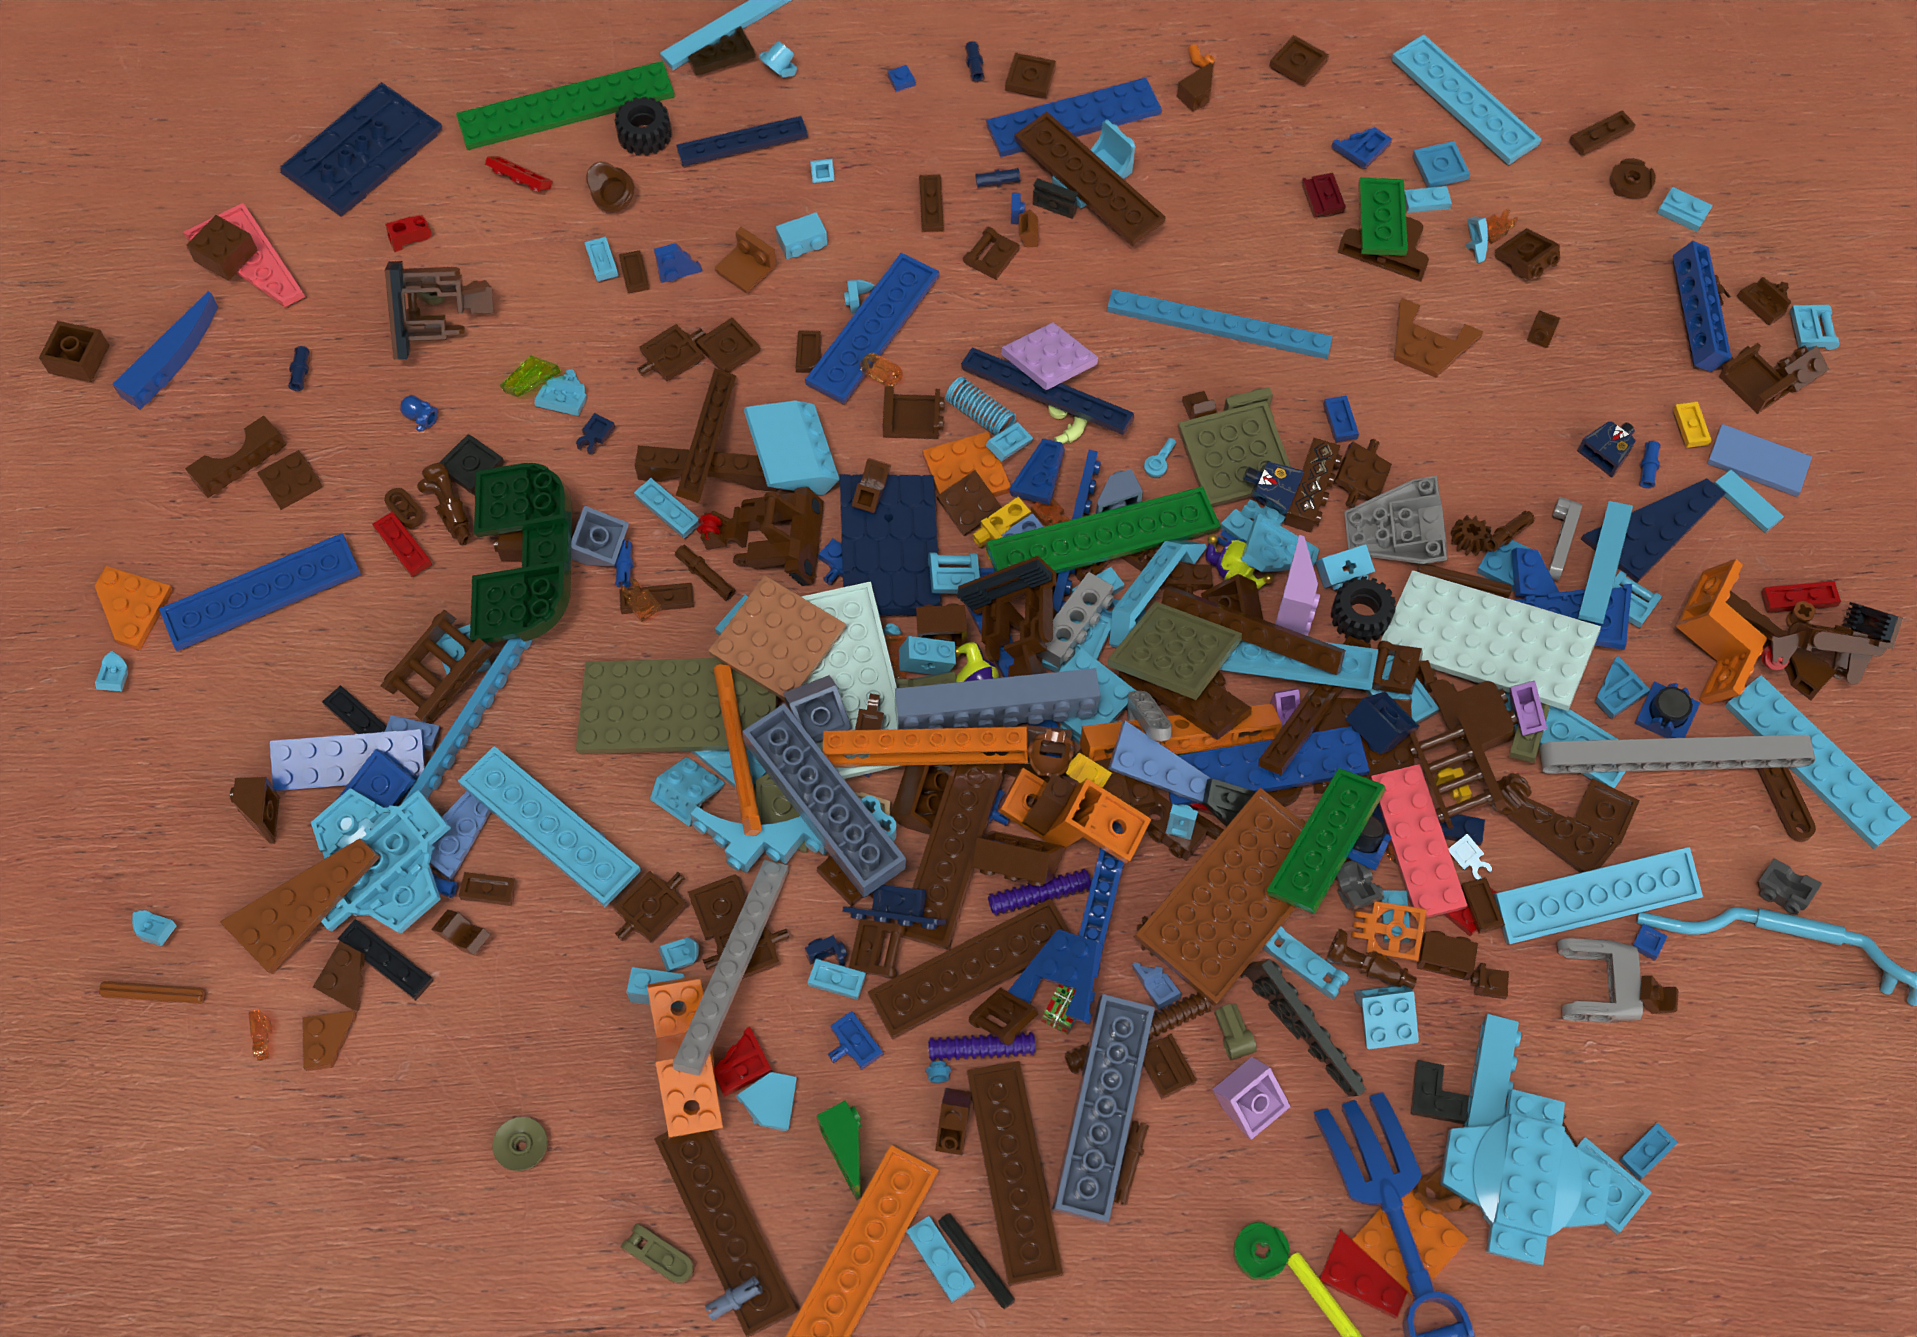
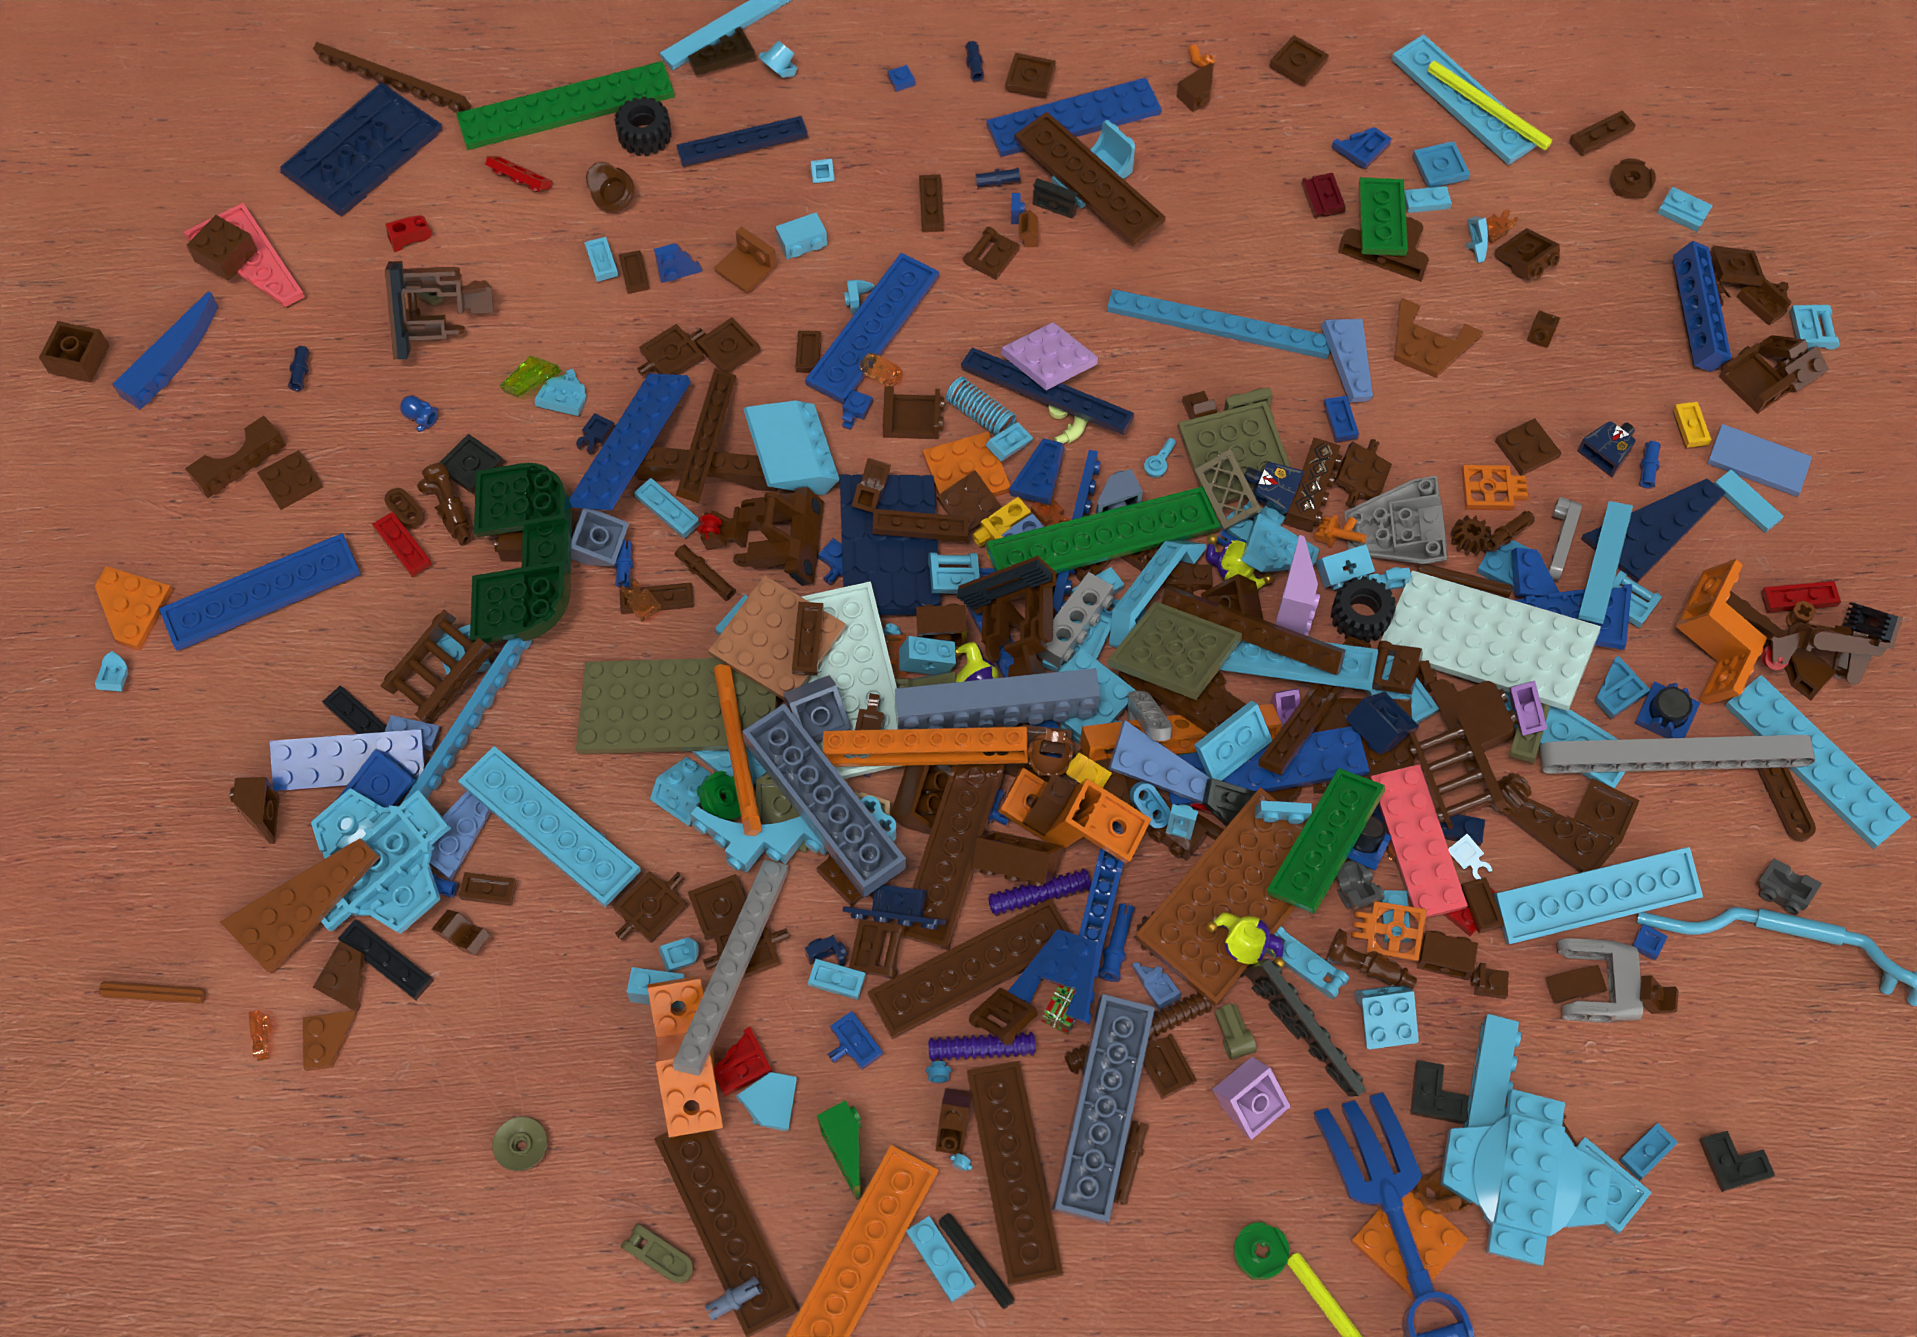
medium azure plate [132,910,177,947] -> none
red wing [1319,1229,1408,1319] -> none
yellow bracket [1435,767,1472,803] -> none
none -> reddish brown plate [313,42,471,112]
none -> blue plate [569,374,691,510]
none -> green plate [697,771,741,821]
none -> reddish brown plate [792,602,824,675]
none -> blue plate [842,390,873,430]
none -> reddish brown plate [872,509,969,542]
none -> medium azure piece [950,1153,972,1171]
none -> blue pin [1098,903,1135,982]
none -> dark azure plate [1130,782,1171,828]
none -> medium azure plate [1194,700,1273,781]
none -> dark tan window [1195,449,1262,530]
none -> neon yellow piece [1206,912,1285,968]
none -> medium azure plate [1255,801,1312,824]
none -> orange arm [1313,515,1367,548]
none -> medium blue wing [1321,319,1373,402]
none -> medium azure plate [1368,567,1411,590]
none -> neon yellow axle [1428,61,1552,150]
none -> orange piece [1462,465,1529,510]
none -> reddish brown plate [1495,418,1561,476]
none -> reddish brown slope [1546,965,1608,1004]
none -> pearl dark grey plate [1700,1131,1775,1192]
none -> reddish brown plate [1710,246,1765,286]
none -> reddish brown plate [1758,335,1808,359]

